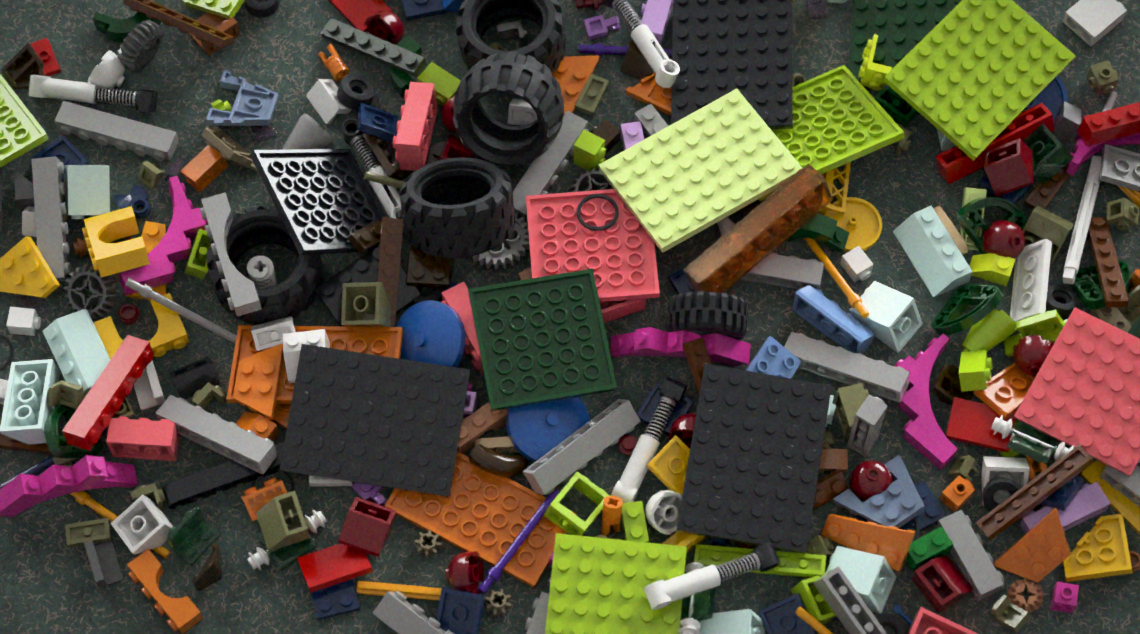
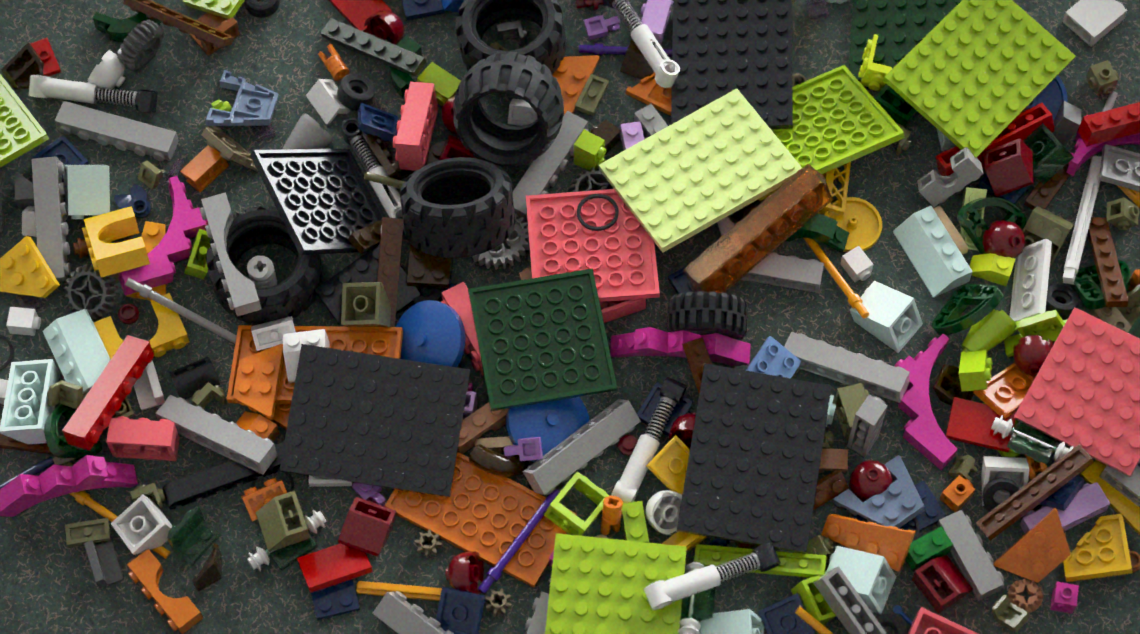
medium blue slope [792,285,875,354] -> none
none -> medium lavender plate [504,437,543,461]
none -> light grey arch [917,147,983,207]

